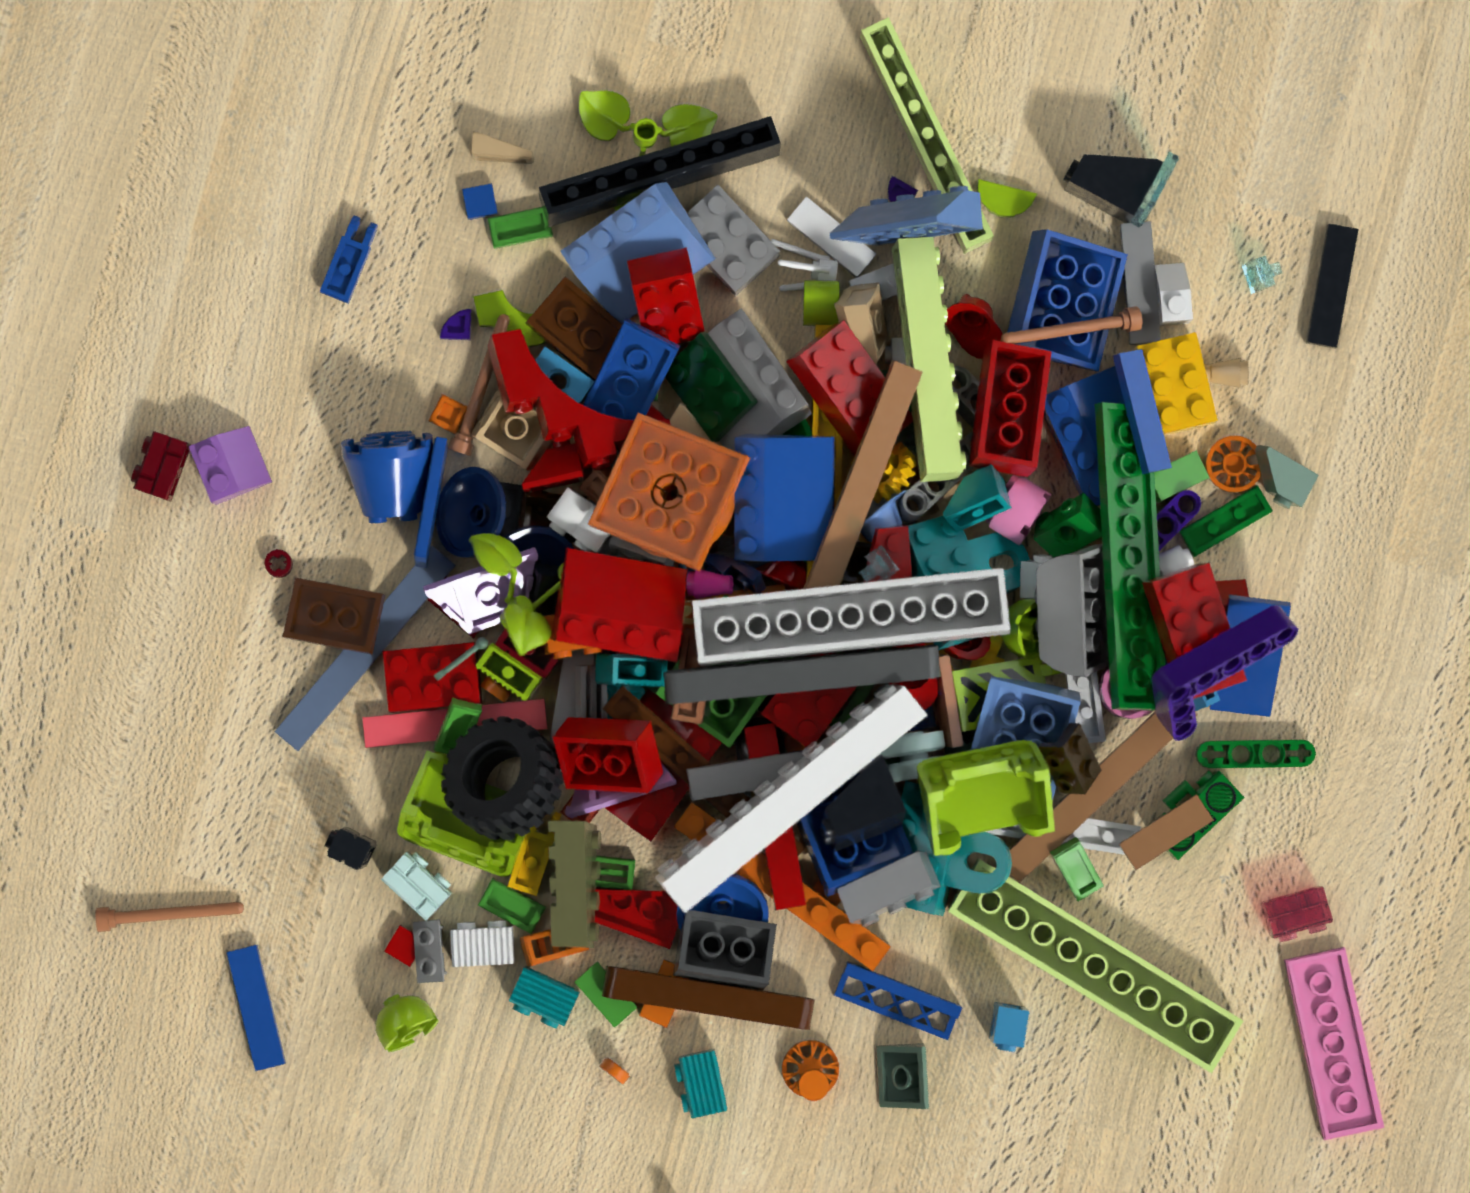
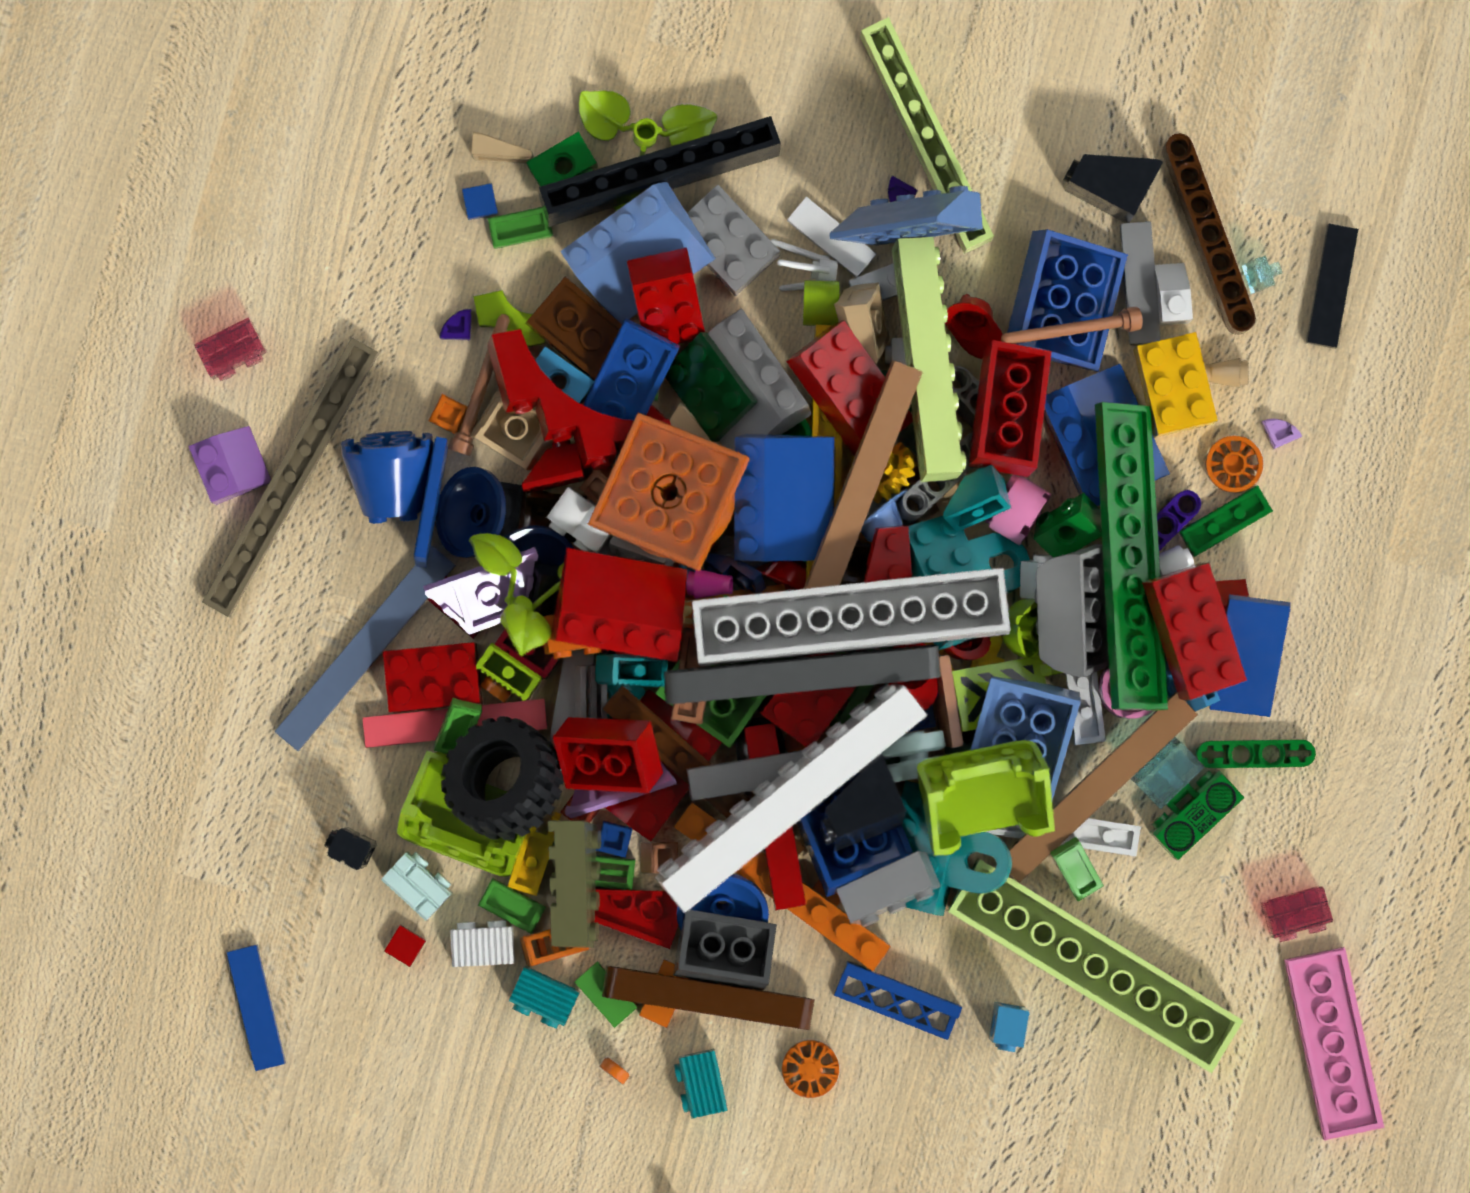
nougat piece [95,902,244,932] -> none
dark red brick [131,431,191,502] -> none
dark red bush [264,549,293,578] -> none
reddish brown plate [282,578,385,655] -> none
blue hinge [320,215,378,304] -> none
lime cylinder [375,994,439,1052] -> none
light grey hinge [413,919,447,983] -> none
sand green hinge [434,637,488,681] -> none
orange tile [798,1069,829,1101] -> none
clear light blue tile [860,545,899,582] -> none
sand green slope [877,1043,929,1109] -> none
lime tile [977,179,1037,218] -> none
dark brown bracket [1039,723,1102,794] -> none
blue tile [1113,349,1172,474] -> none
medium nougat tile [1119,794,1213,870] -> none
clear light blue tile [1130,151,1179,227] -> none
dark purple beam [1152,605,1298,741] -> none
bright green tile [1154,451,1210,503] -> none
sand green slope [1255,445,1319,509] -> none
none -> clear pink brick [194,317,268,381]
none -> dark tan plate [202,338,379,617]
none -> green brick [526,131,598,187]
none -> blue tile [596,821,633,858]
none -> nougat slope [640,842,678,873]
none -> clear light blue brick [1131,737,1204,809]
none -> reddish brown beam [1162,133,1256,335]
none -> lavender tile [1261,418,1302,449]

